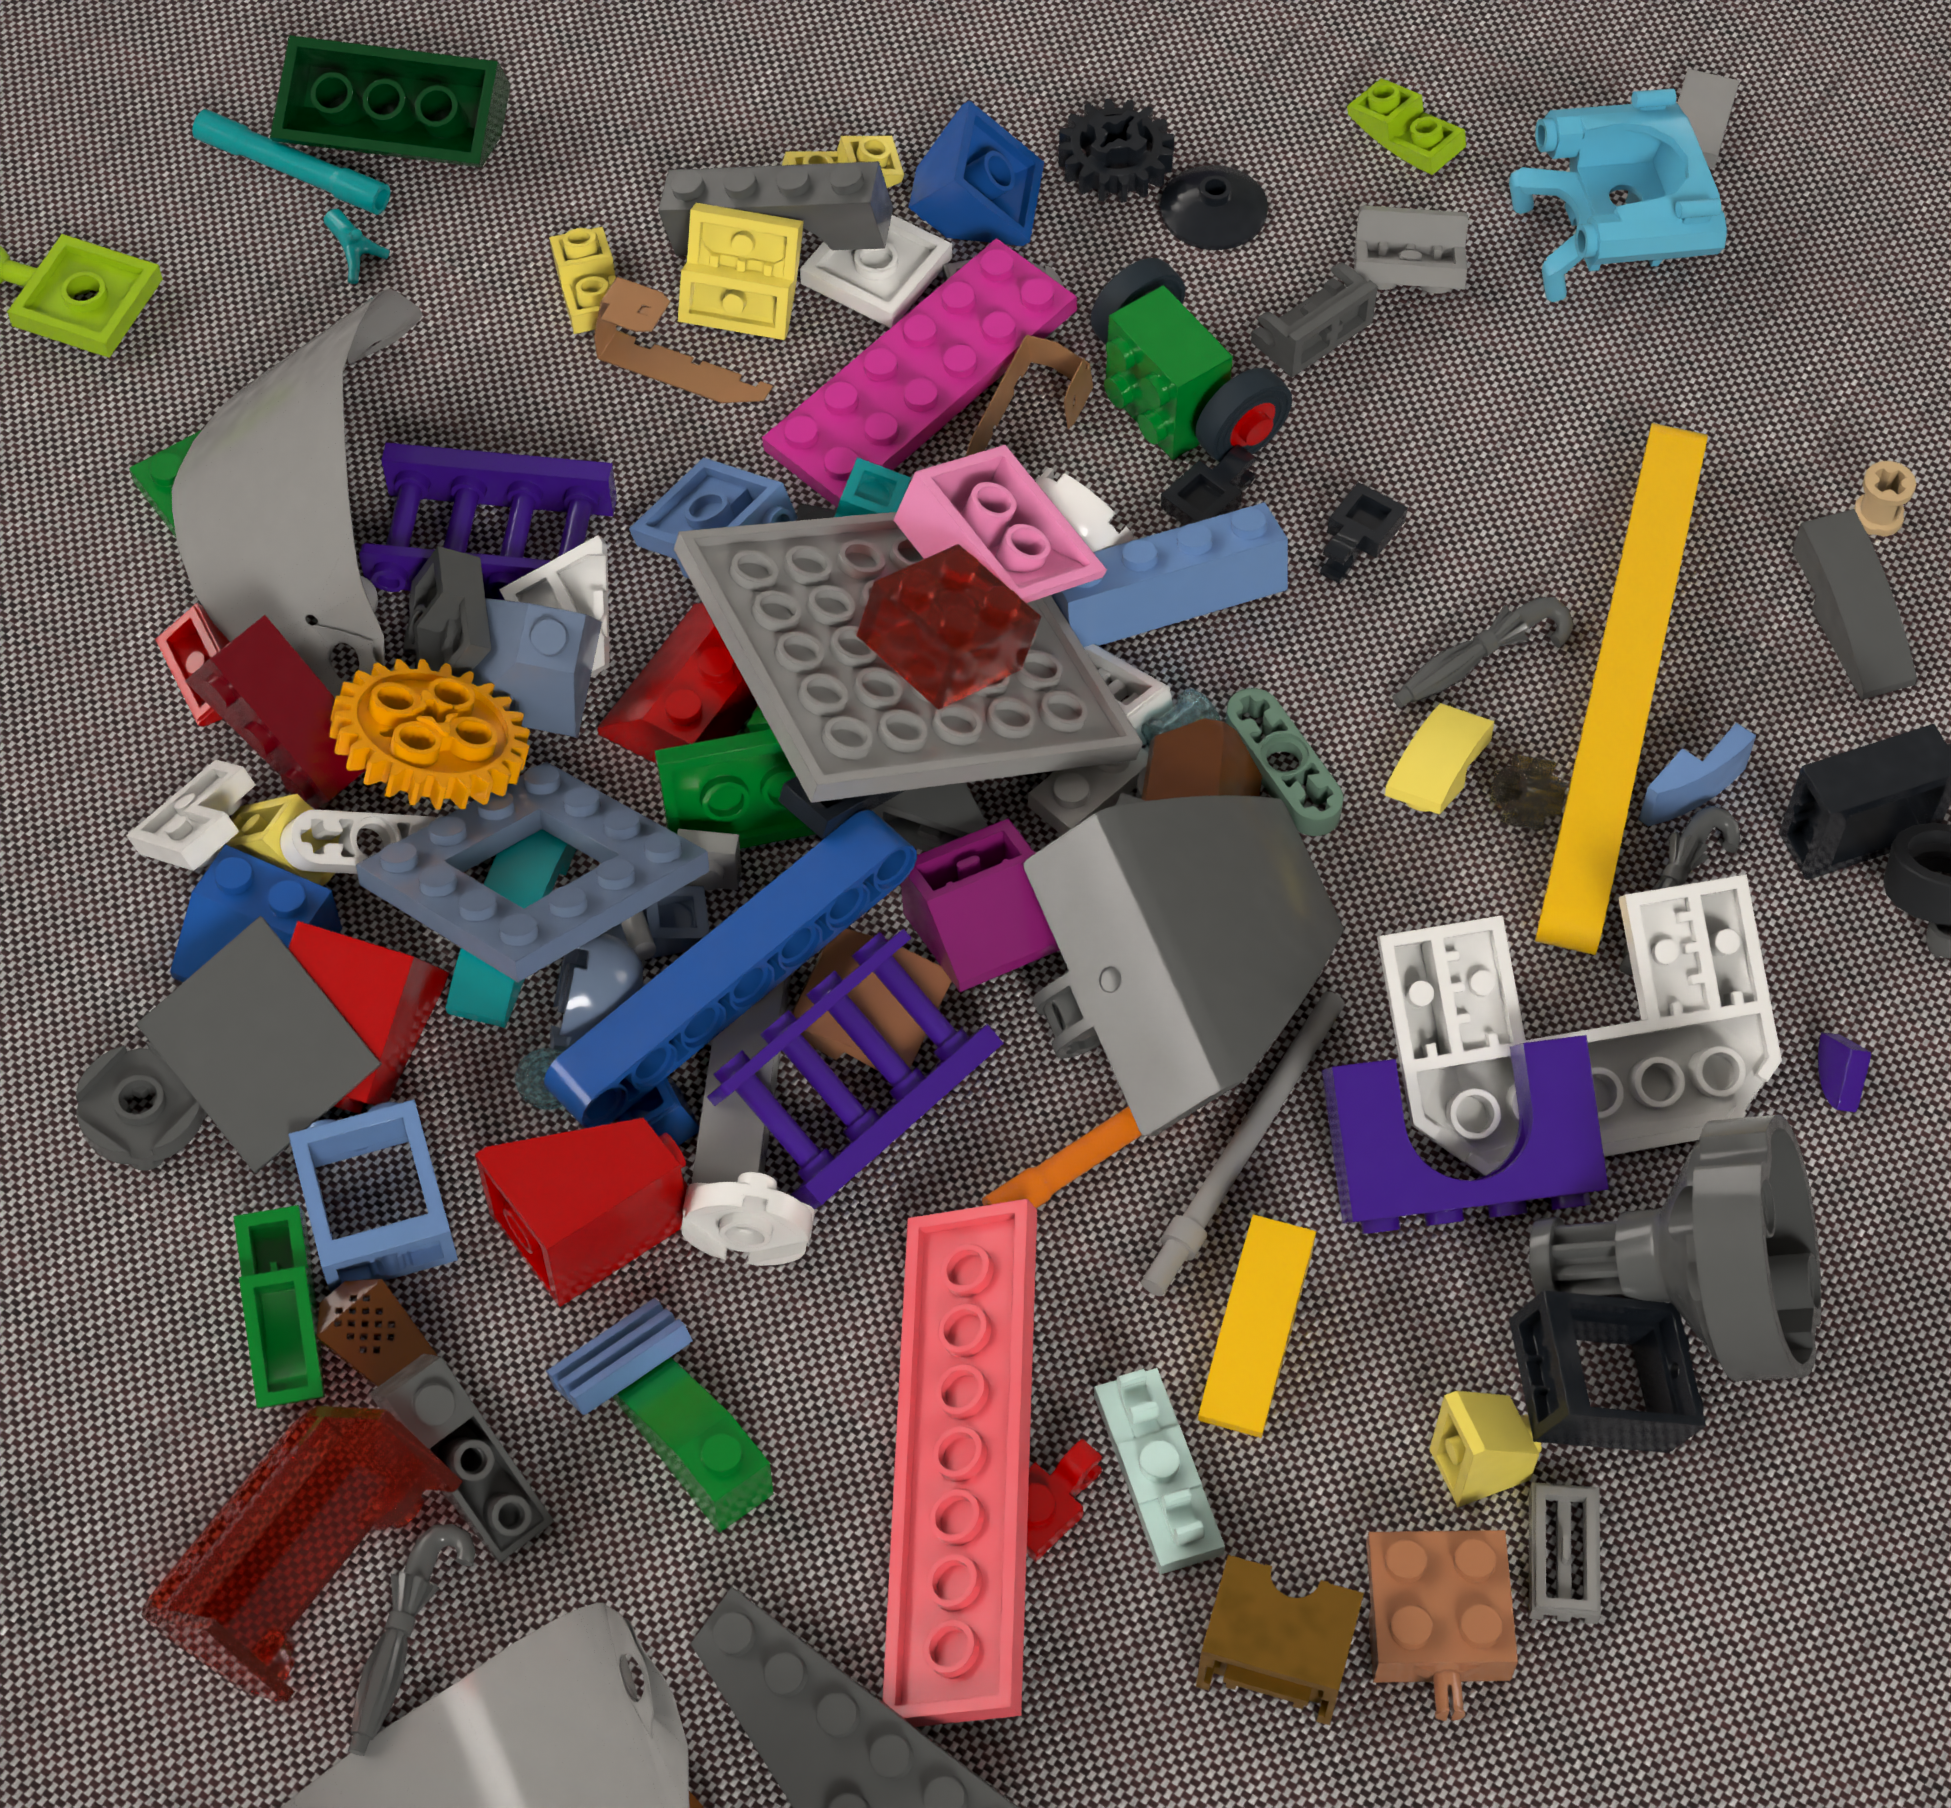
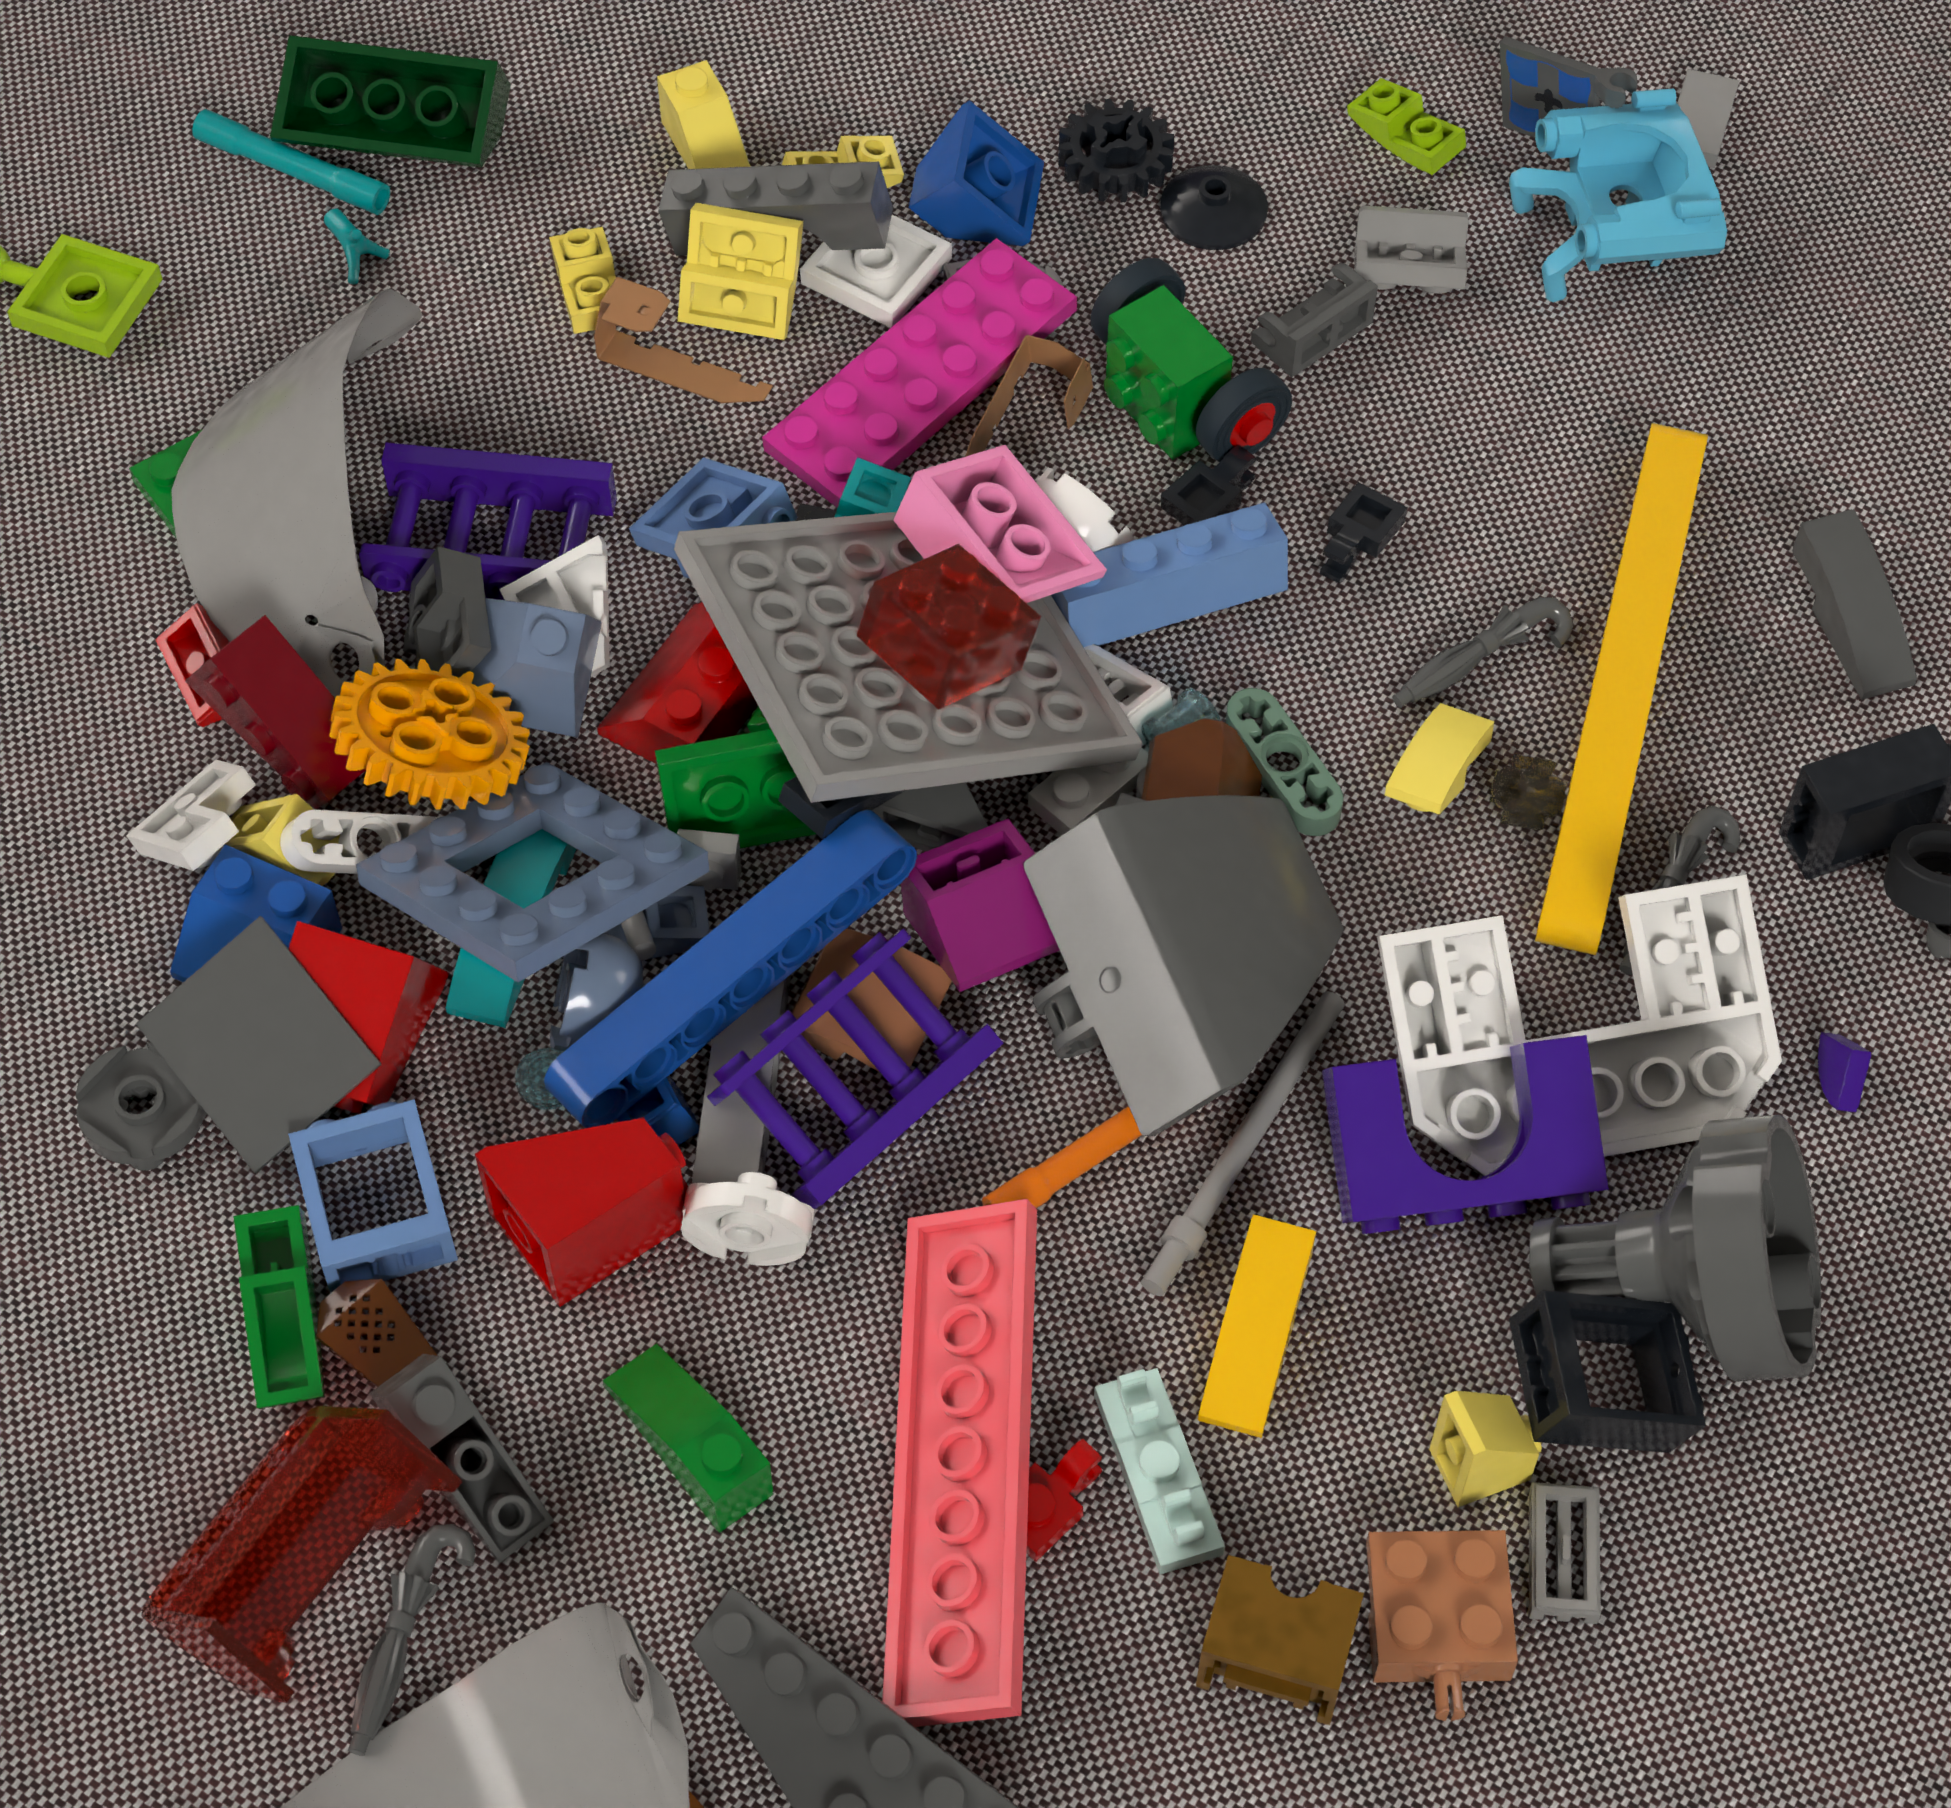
medium blue tile [546,1298,693,1415] -> none
medium blue slope [1638,723,1756,826] -> none
tan bush [1854,461,1916,537] -> none
none -> light yellow slope [657,60,750,169]
none -> dark grey flag [1500,36,1637,138]

